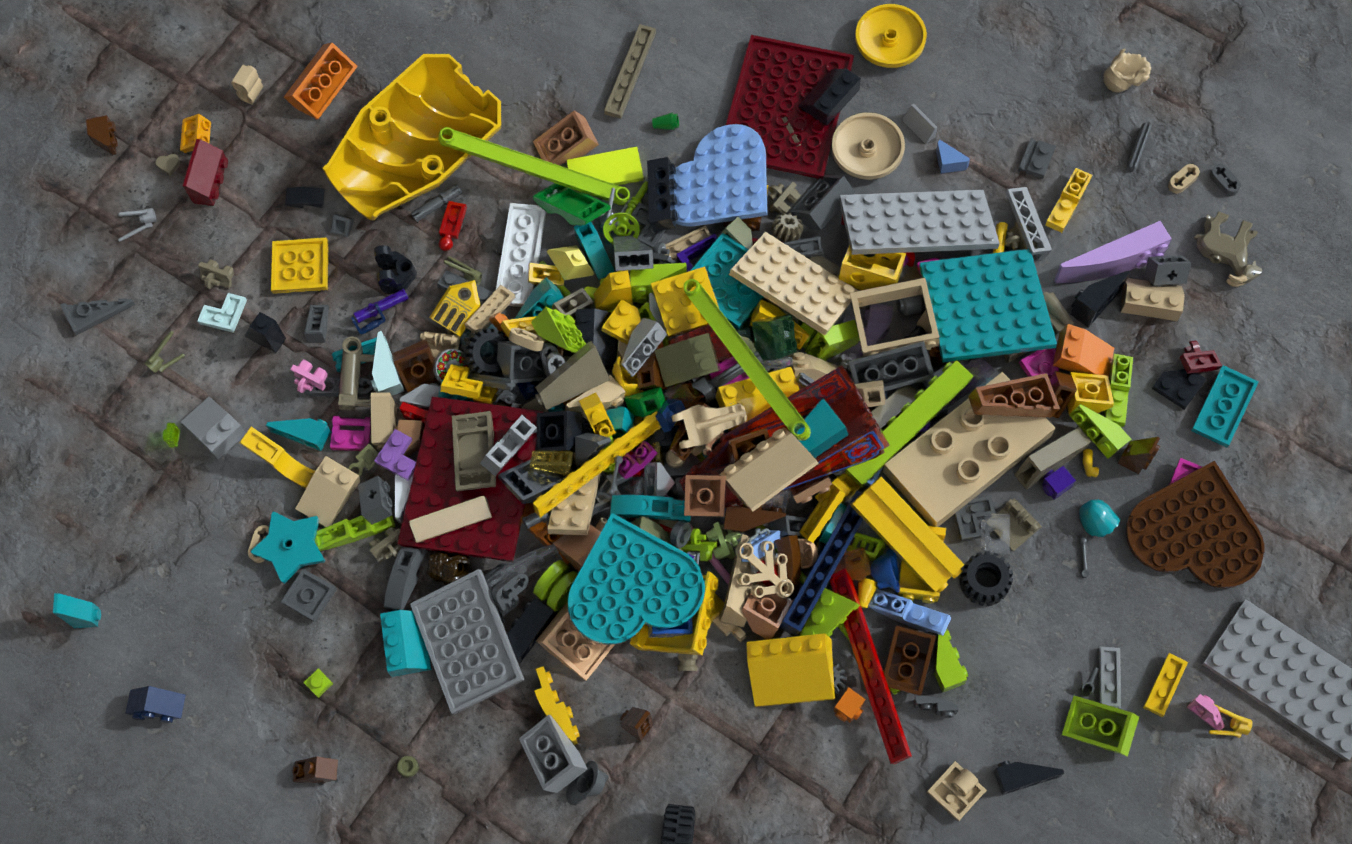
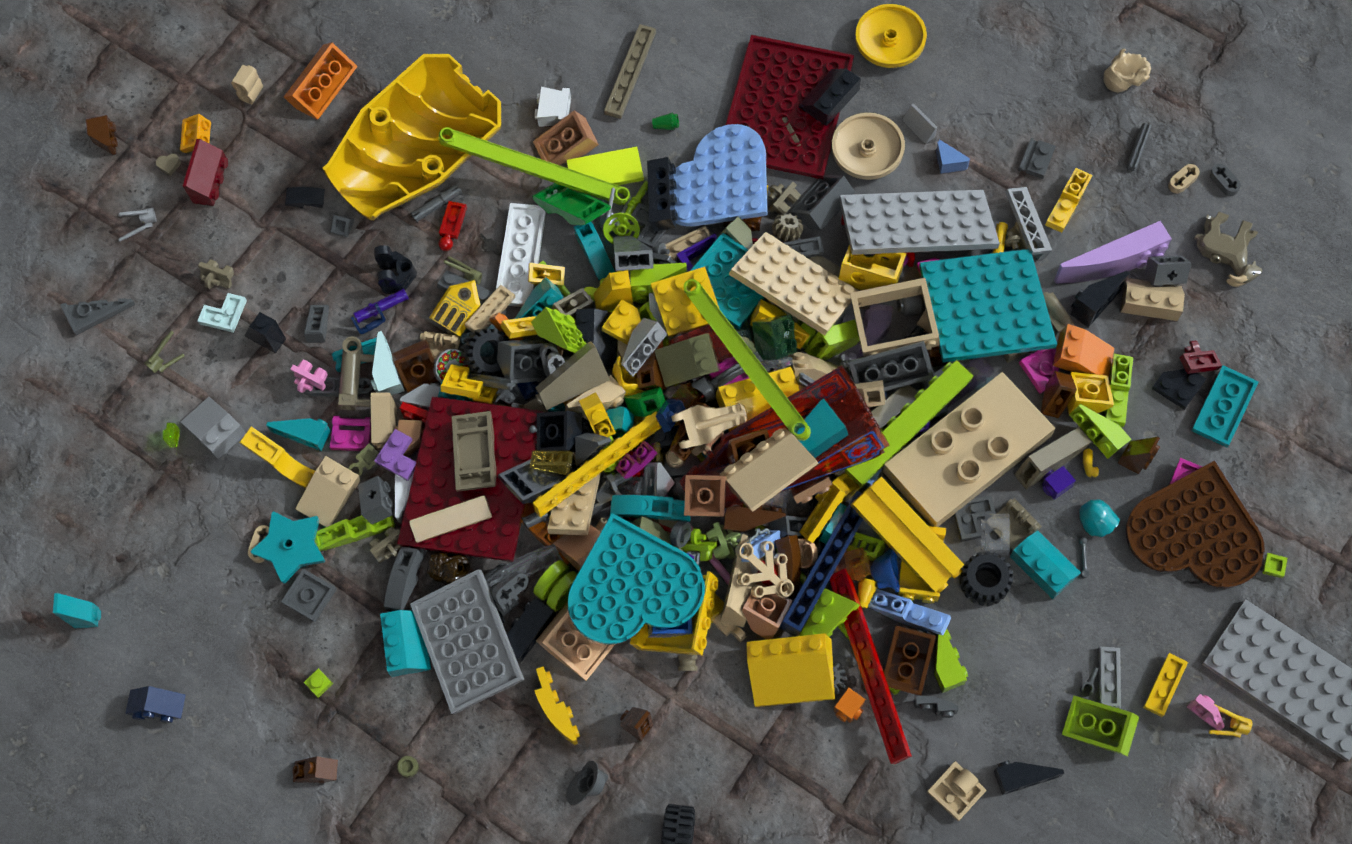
yellow plate [271,237,328,294] -> none
light grey arch [480,415,537,476] -> none
tan beam [509,328,545,351] -> none
light grey slope [519,715,587,793] -> none
light yellow slope [547,245,594,280] -> none
dark grey hinge [607,456,623,496] -> none
dark orange wedge [968,373,1060,418] -> none
none -> white hips [535,87,571,127]
none -> teal slope [1010,531,1081,599]
none -> lime plate [1262,553,1288,578]

